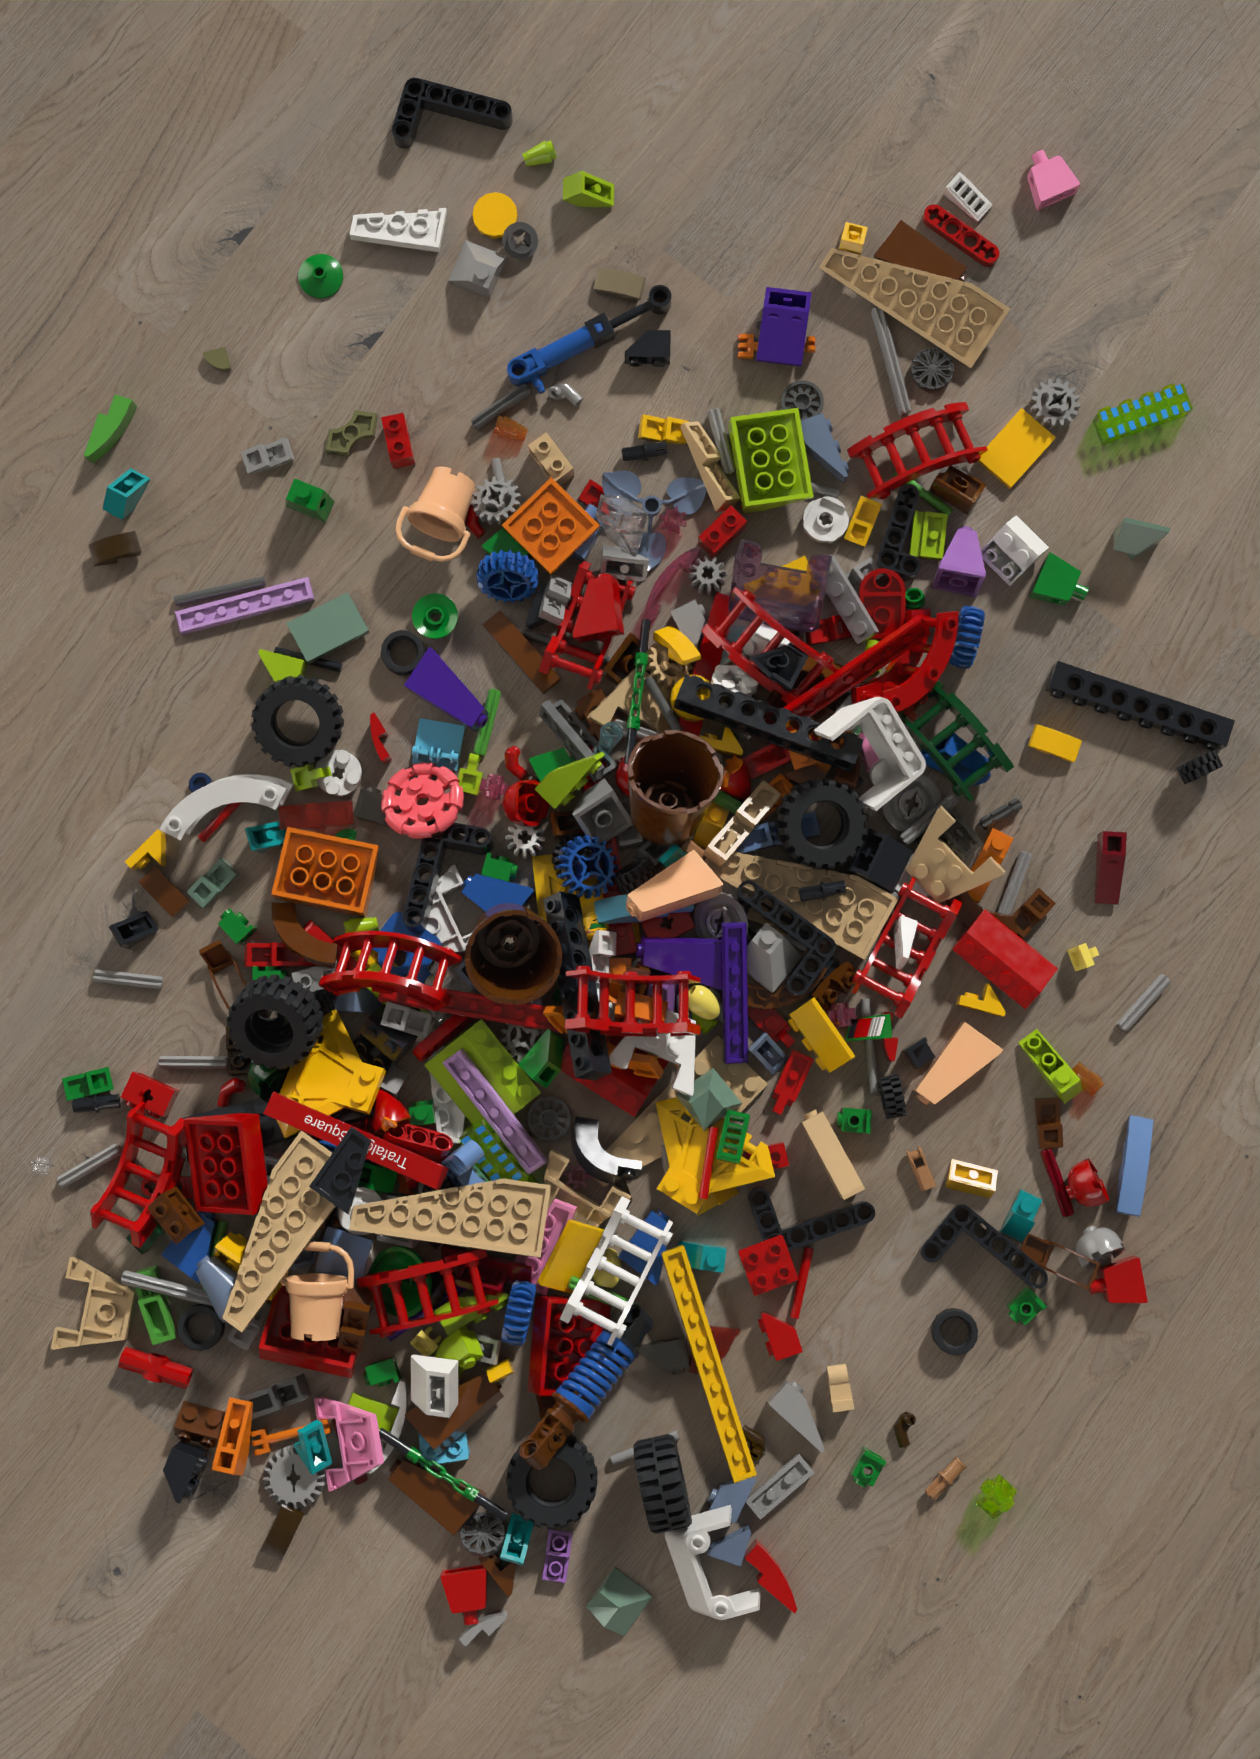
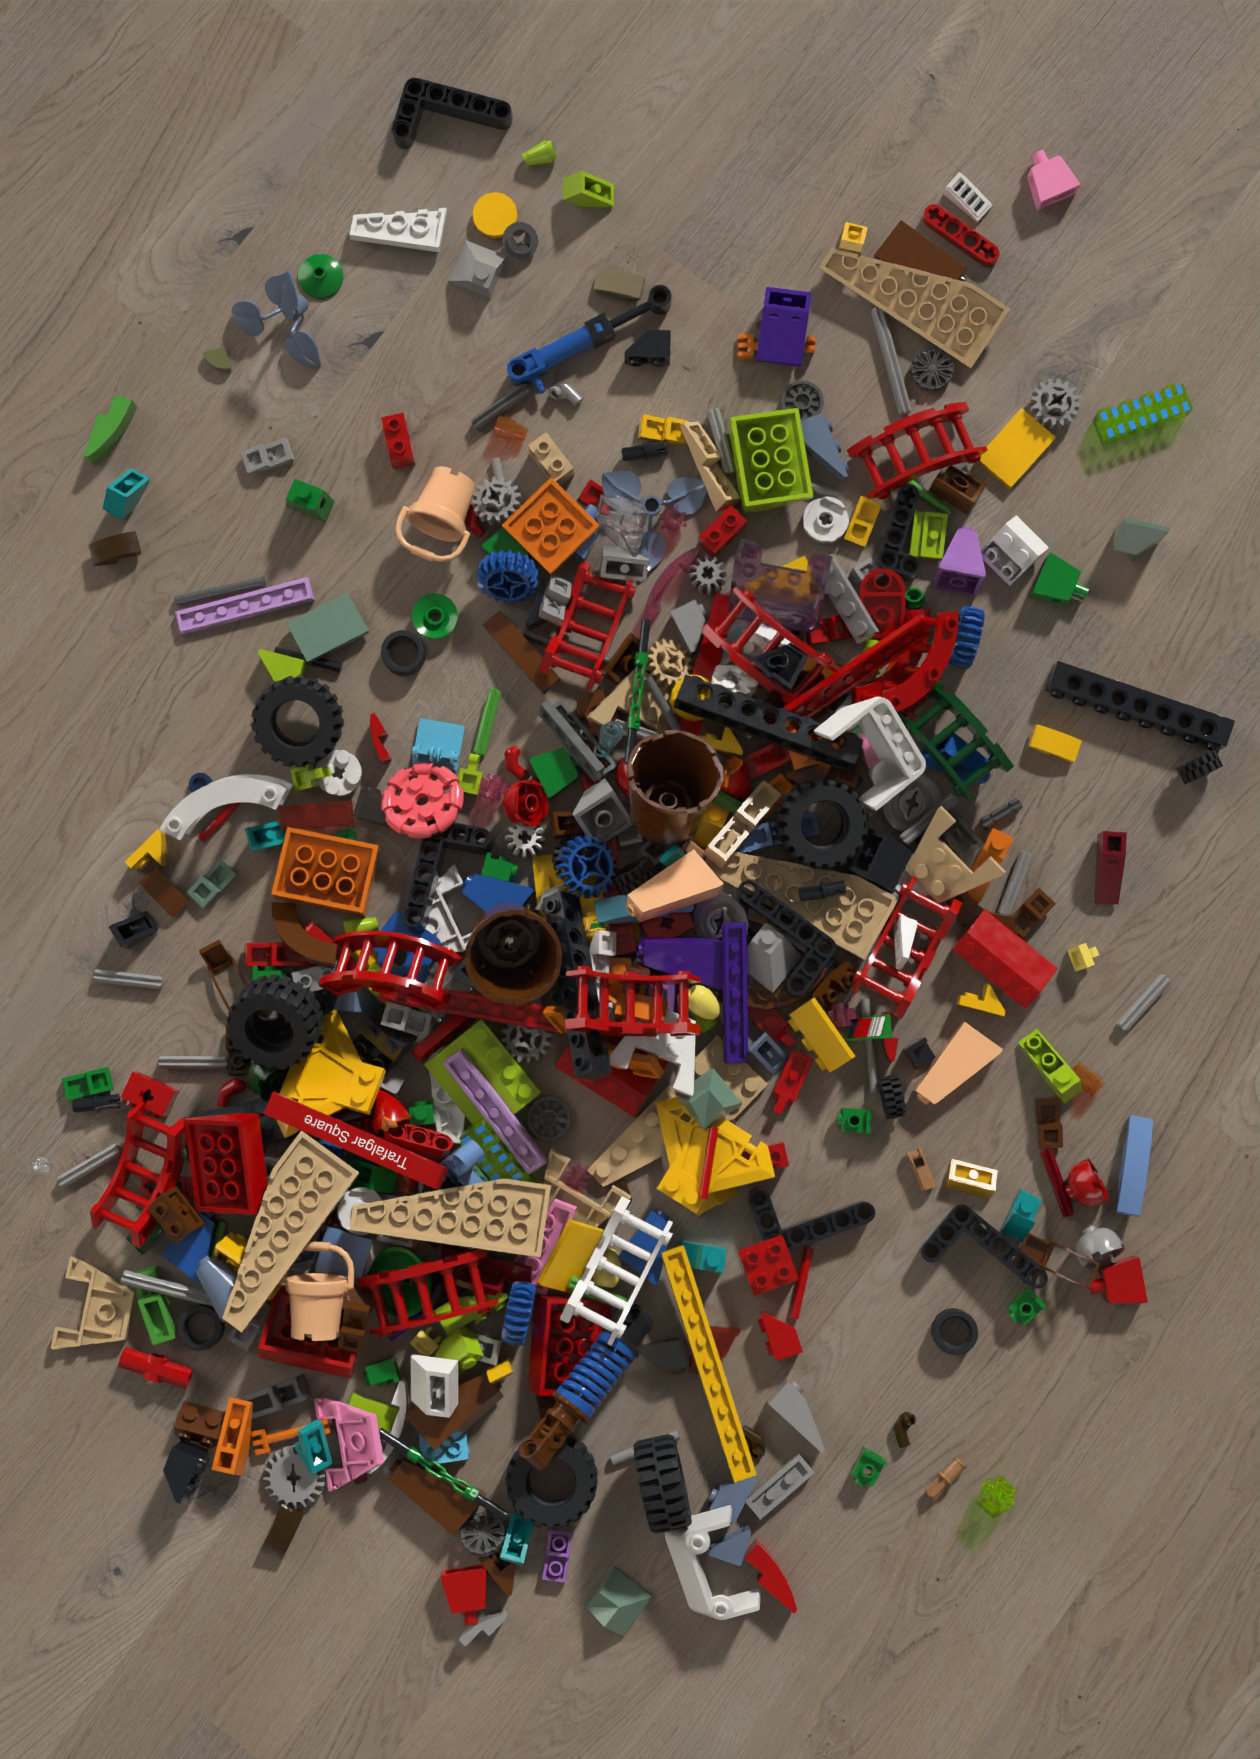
green brick [218,908,258,945] -> none
black wing [309,1127,372,1215] -> none
olive tile [326,410,378,457] -> none
dark purple slope [404,647,489,733] -> none
green slope [518,1028,564,1088] -> none
lime slope [535,752,605,809] -> none
arch [571,1116,642,1184] -> none
red slope [573,574,624,643] -> none
yellow slope [653,625,701,665] -> none
green slope [716,1110,750,1165] -> none
tan slope [801,1109,865,1200] -> none
tan leg [826,1363,854,1412] -> none
none -> sand blue plant [231,271,322,367]
none -> light grey arm [535,886,567,914]

